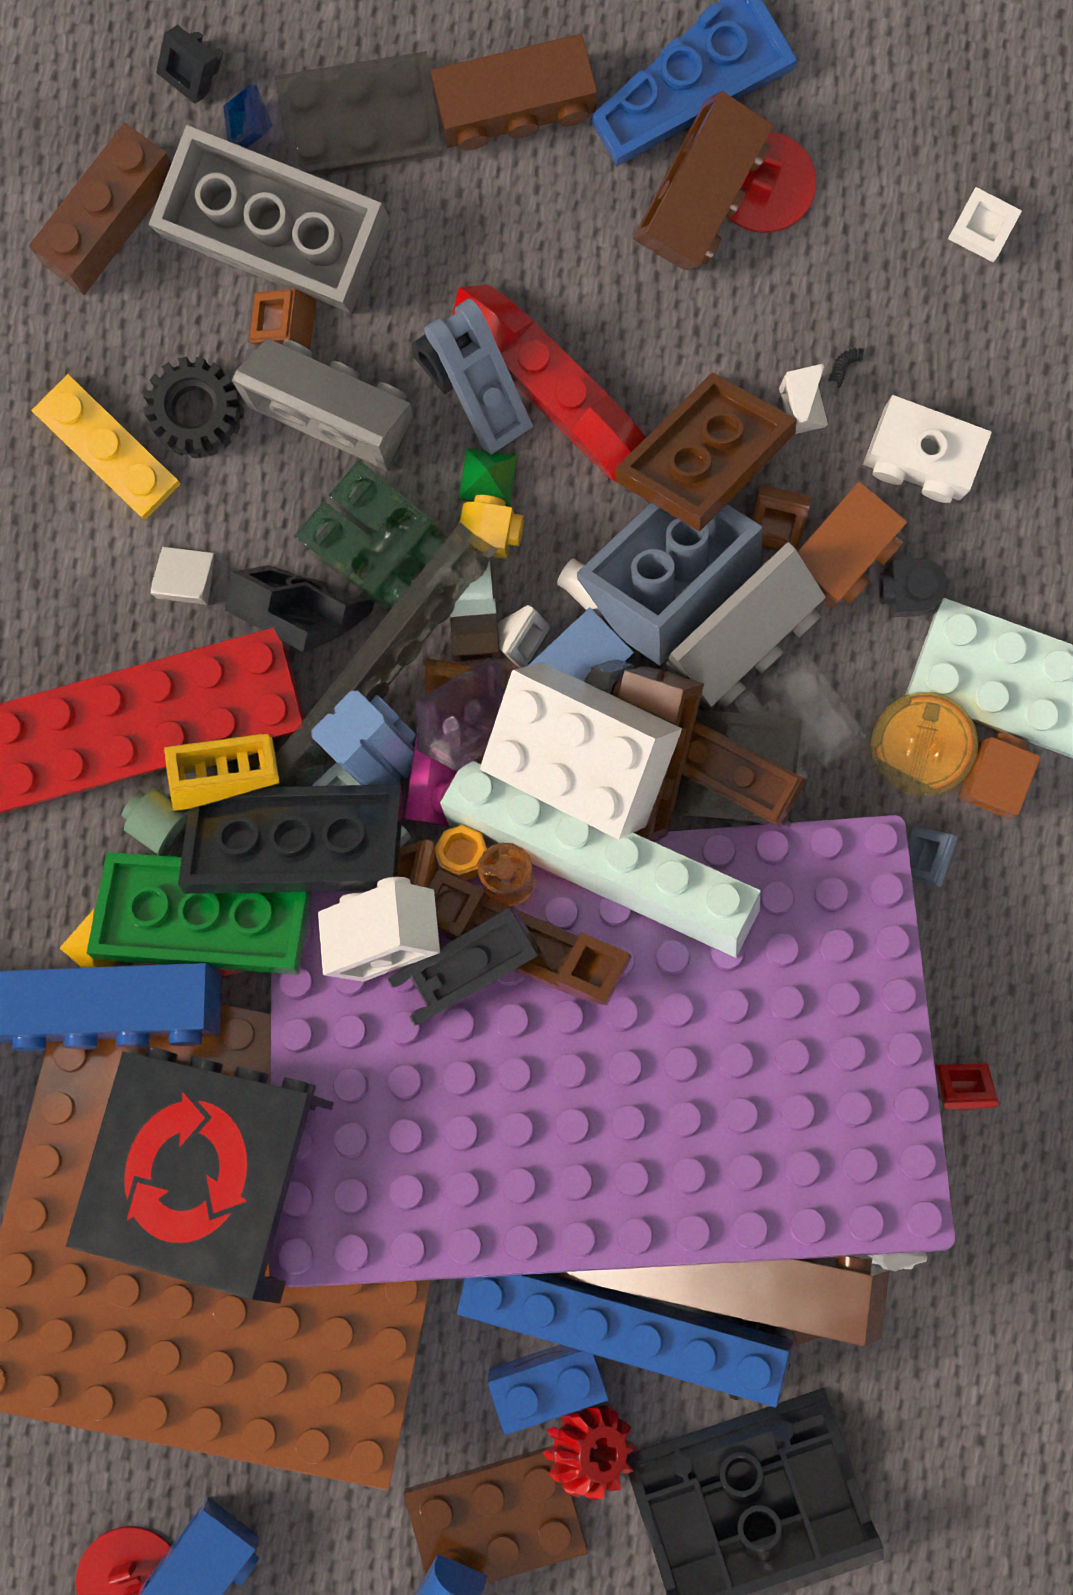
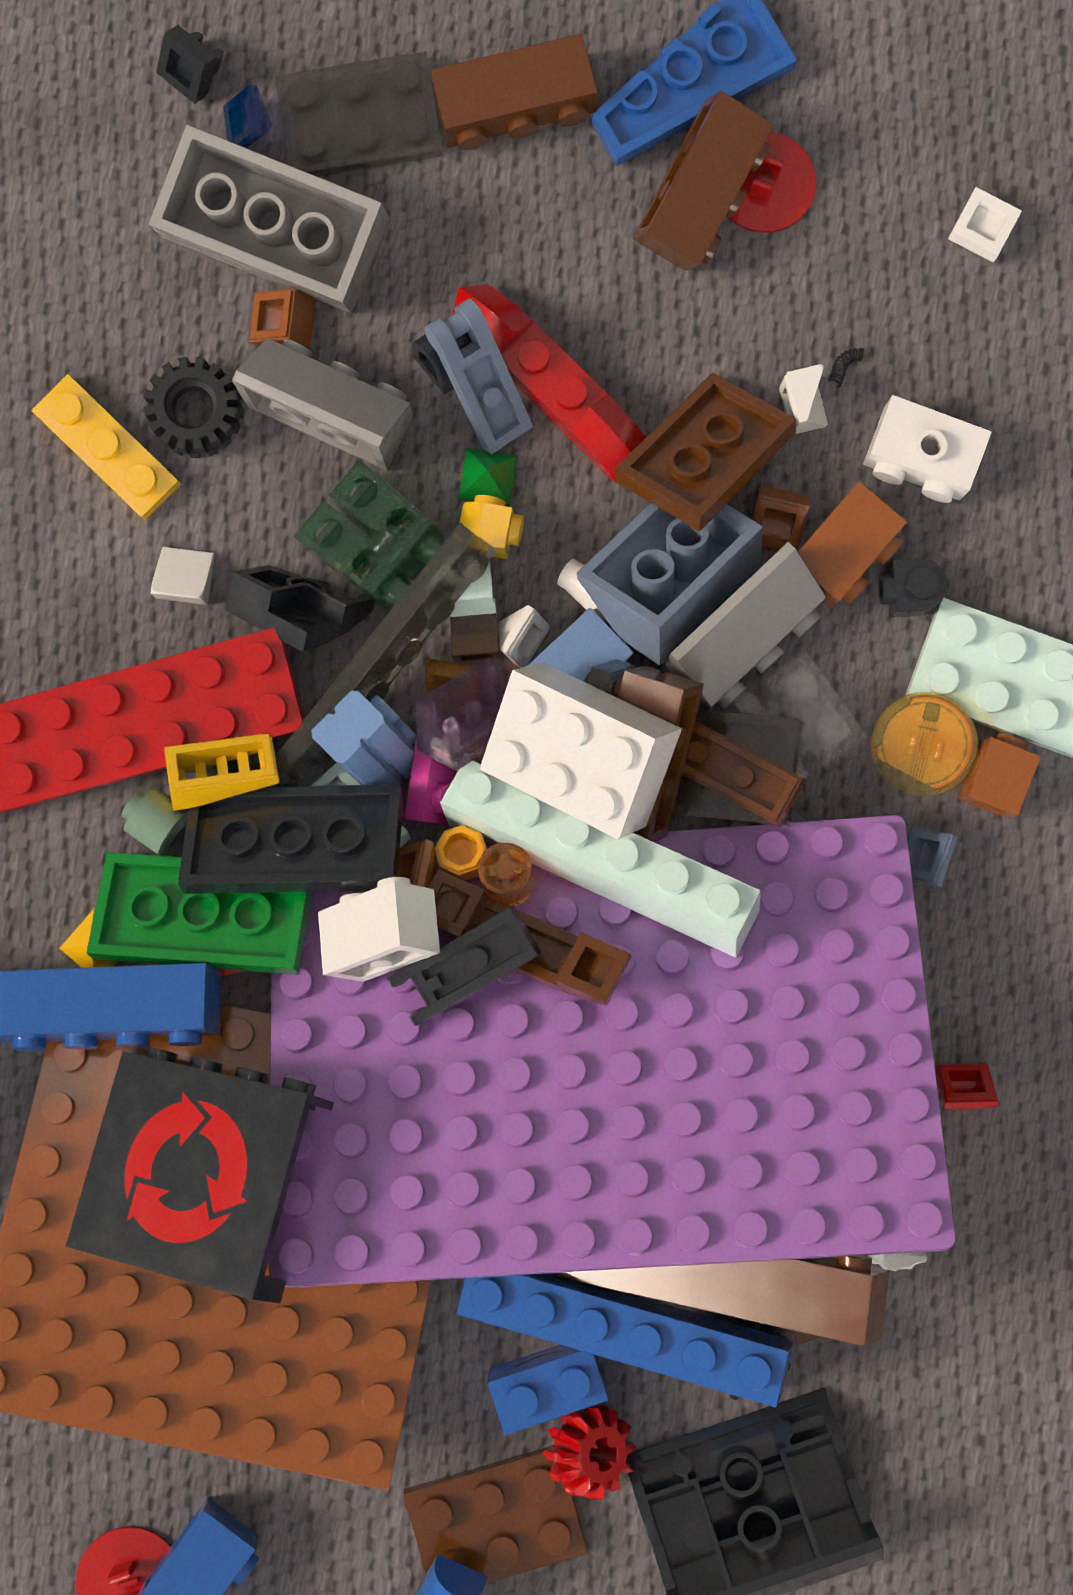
reddish brown brick [29,122,171,295] -> none

